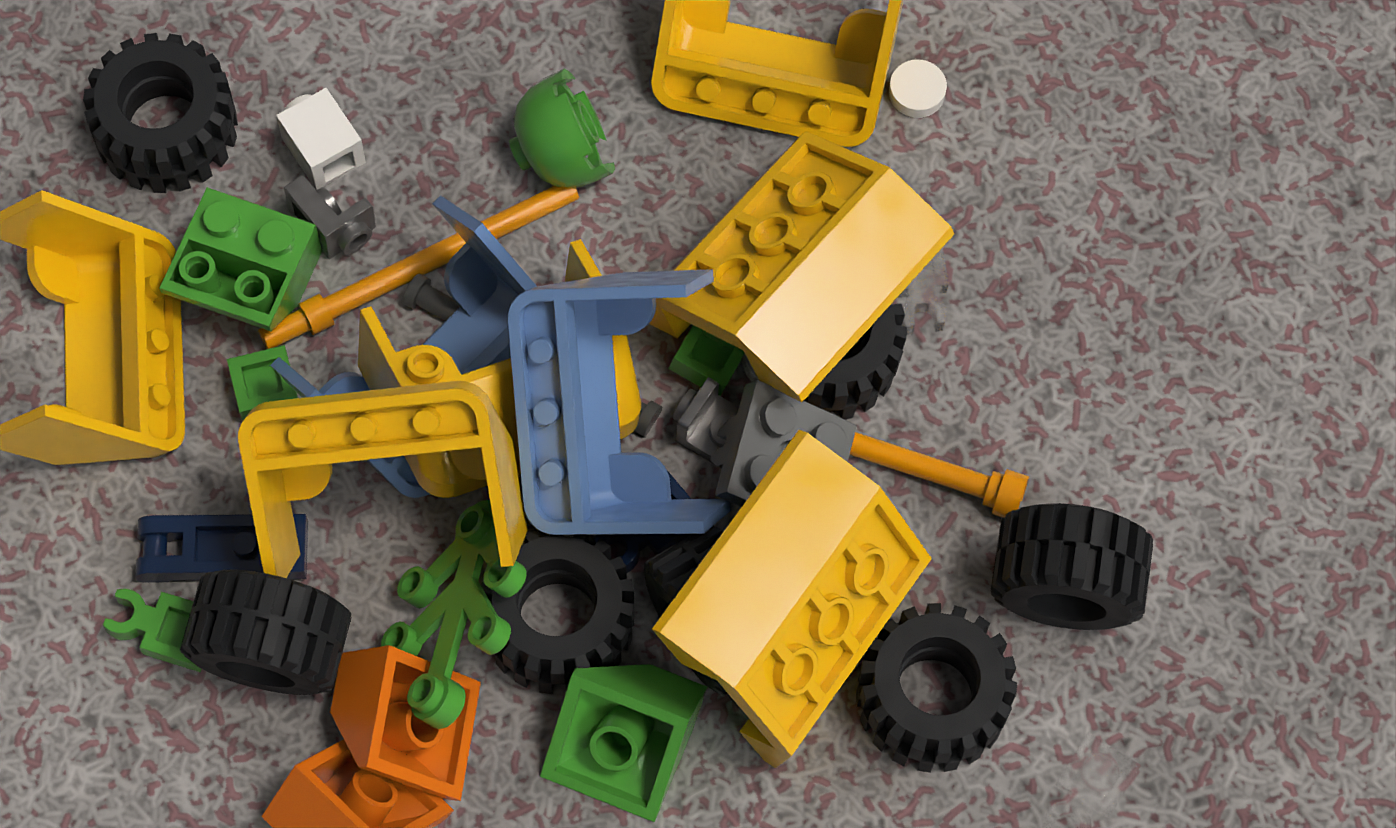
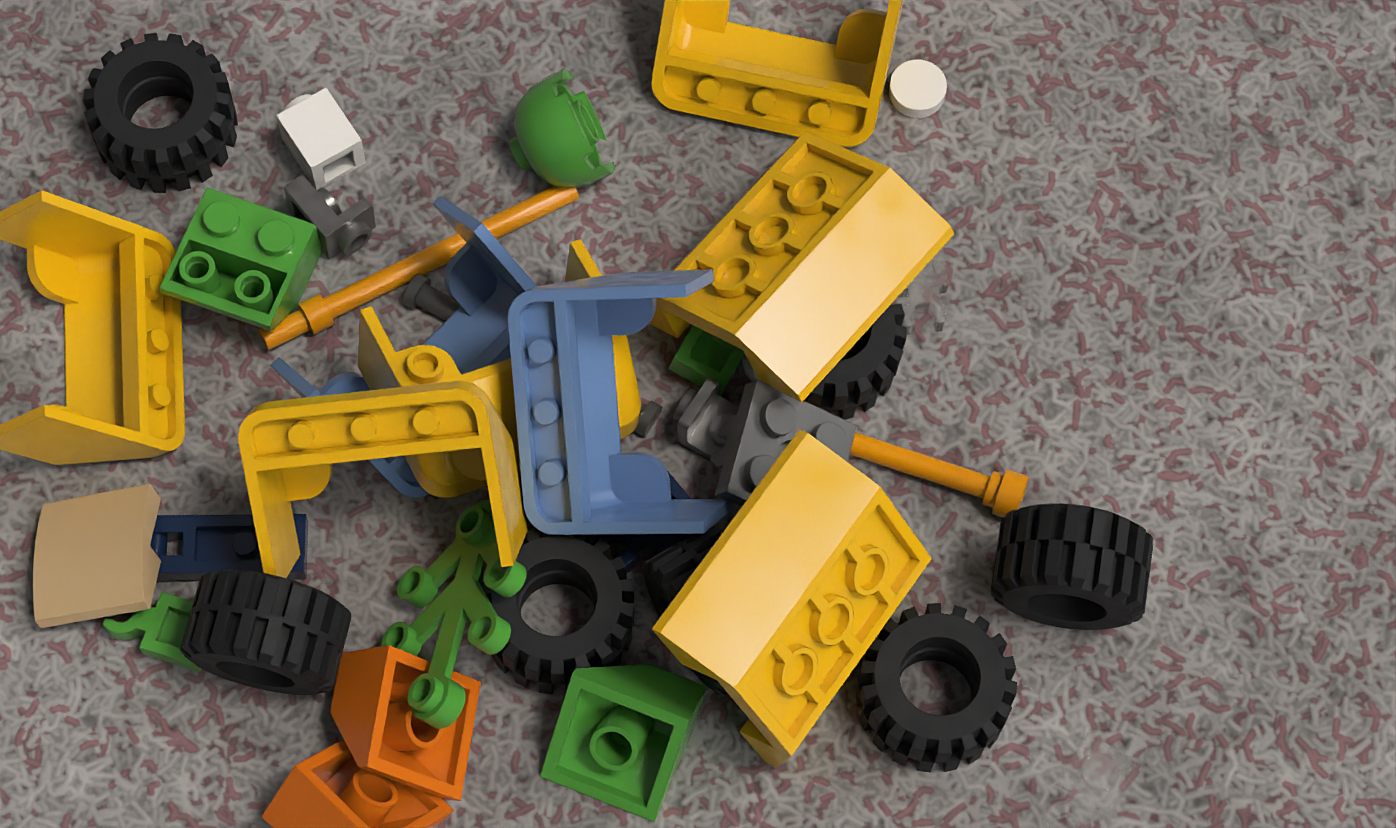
bright green plate [227,345,298,421] -> none
none -> tan slope [33,484,161,628]

